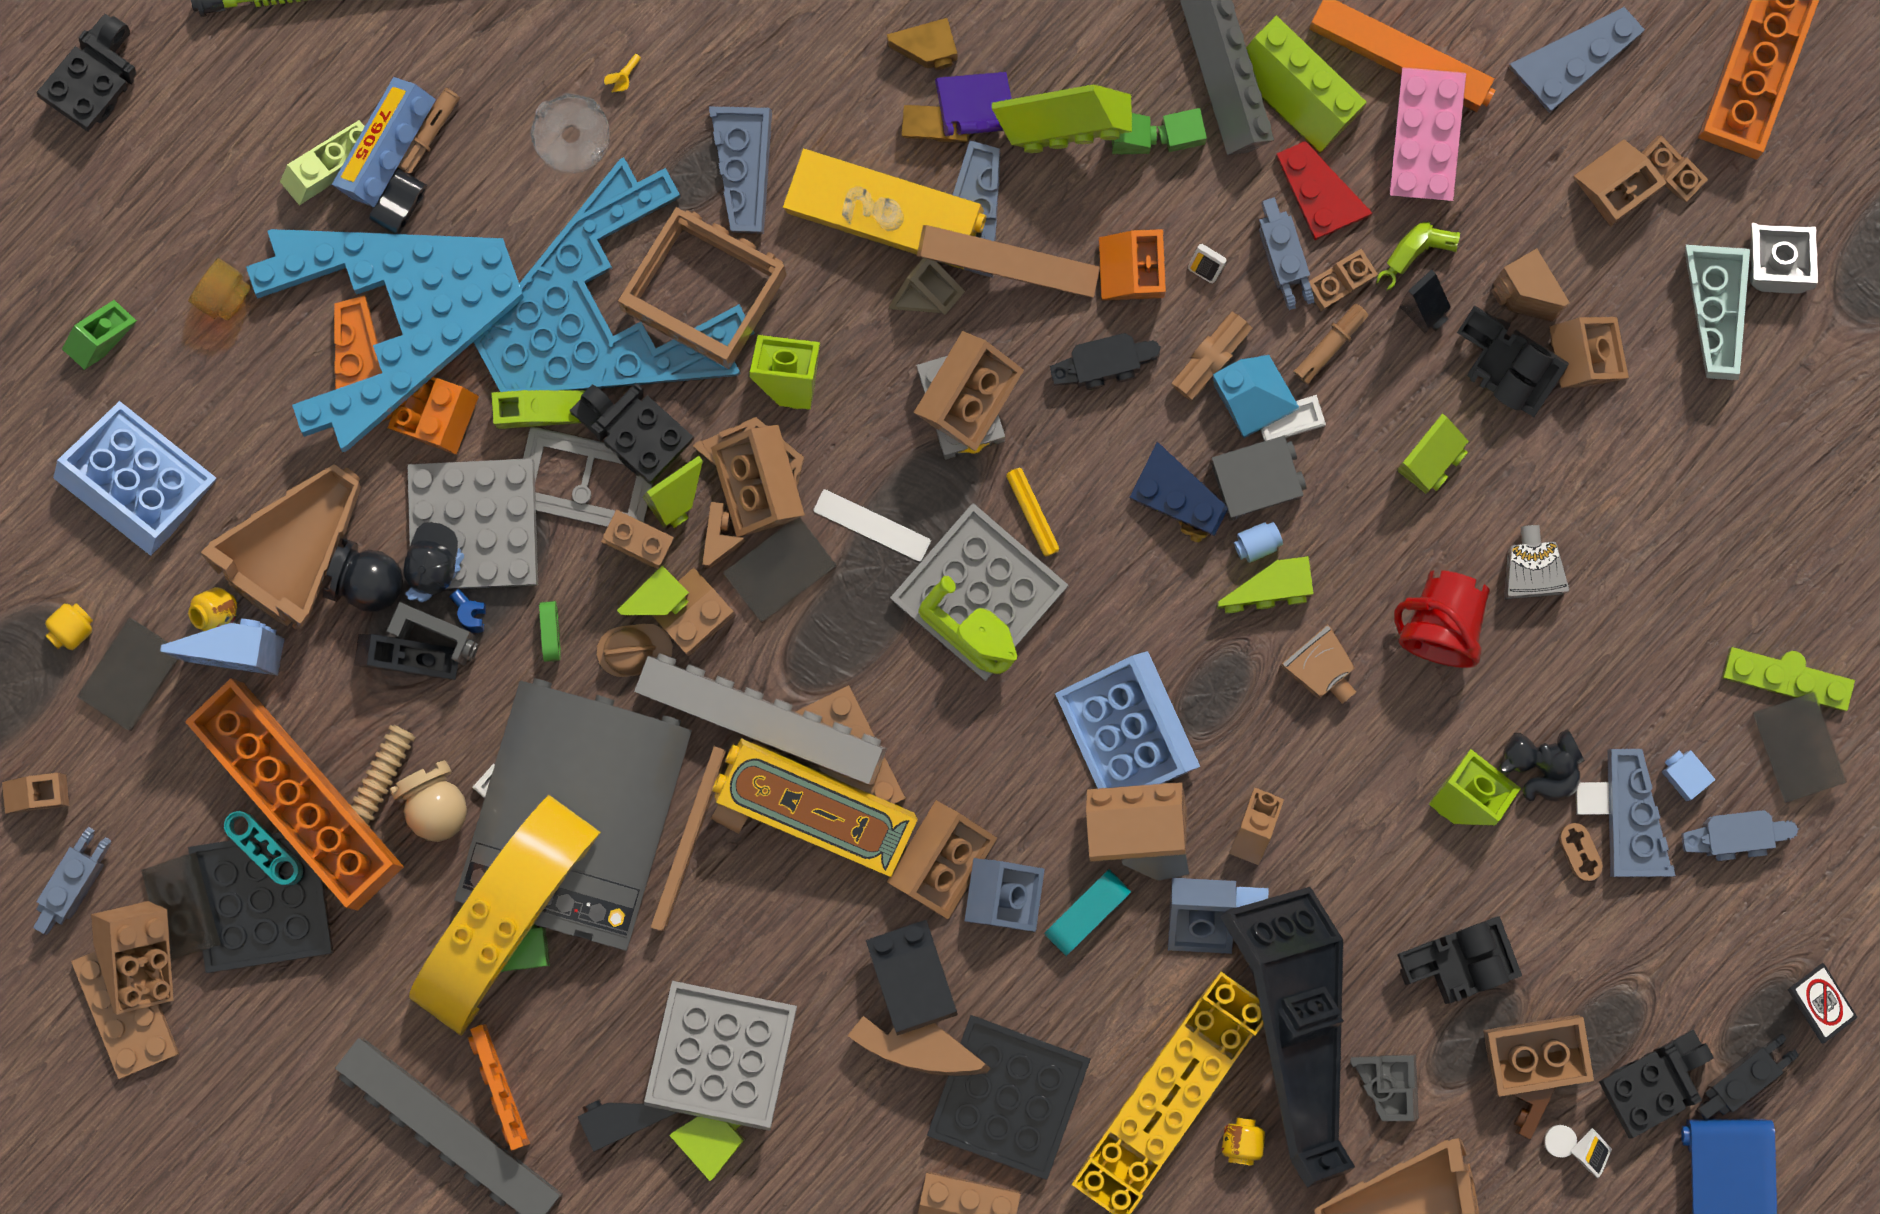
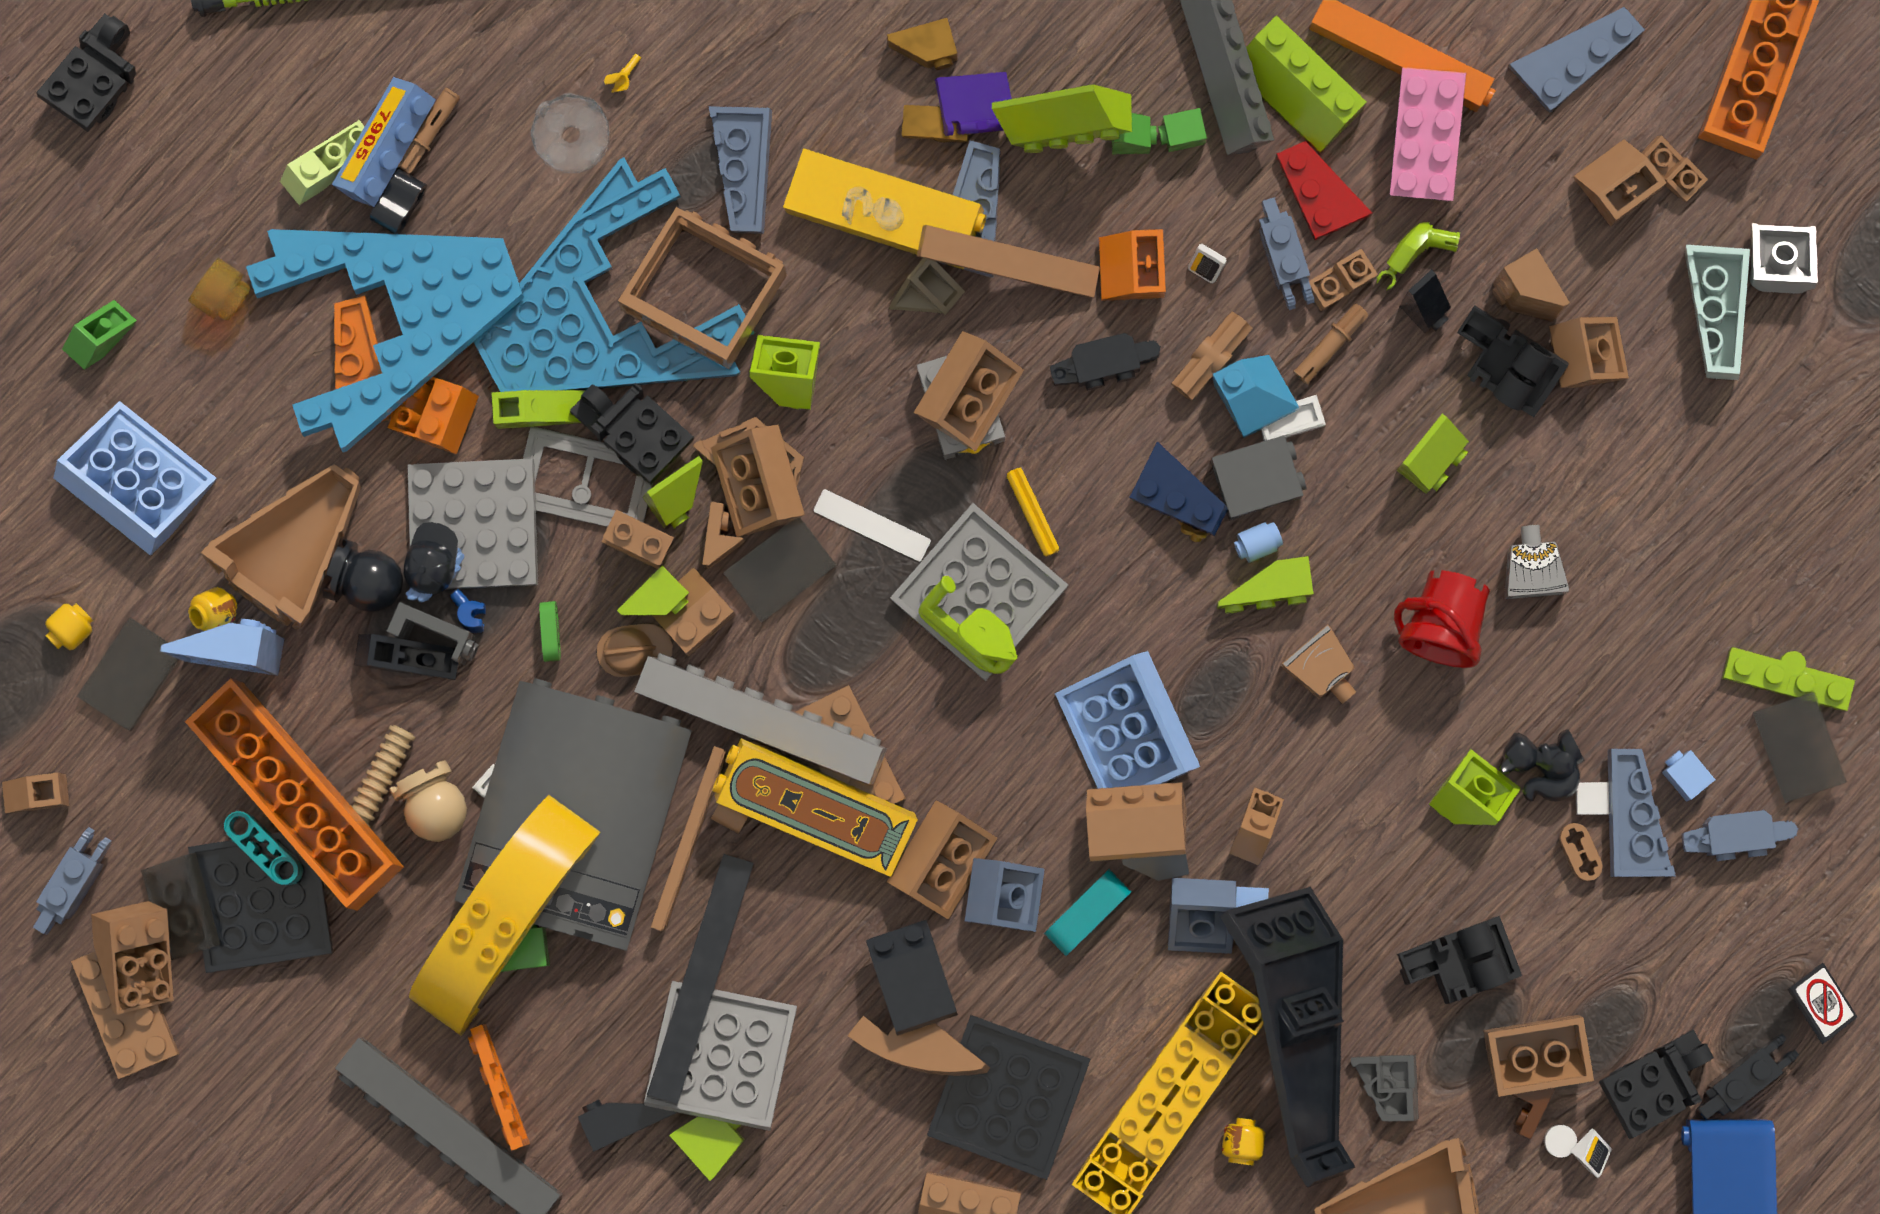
none -> black tile [647,854,754,1106]

